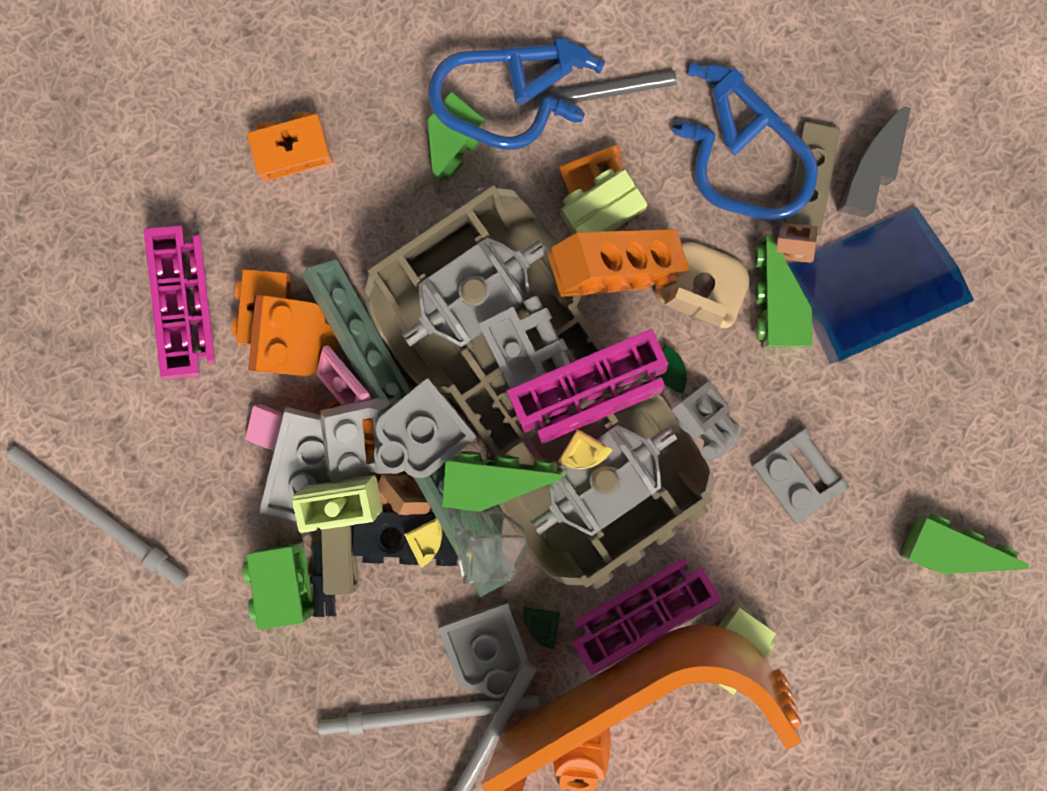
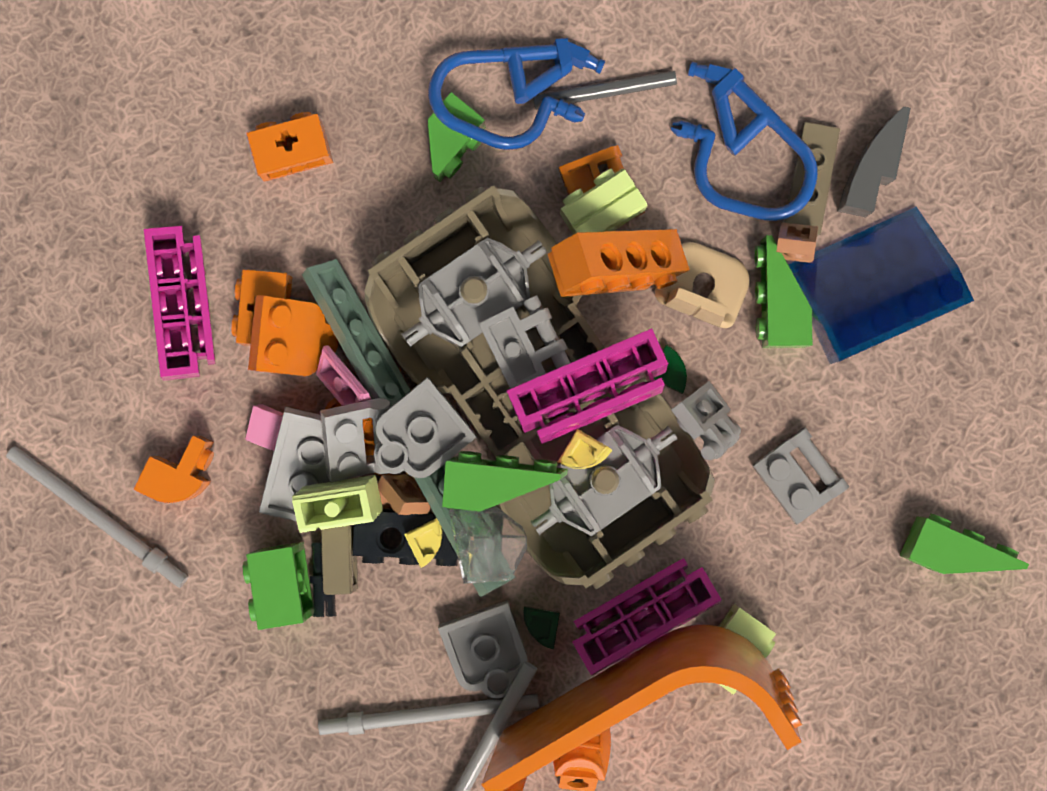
none -> orange brick [133,436,214,503]

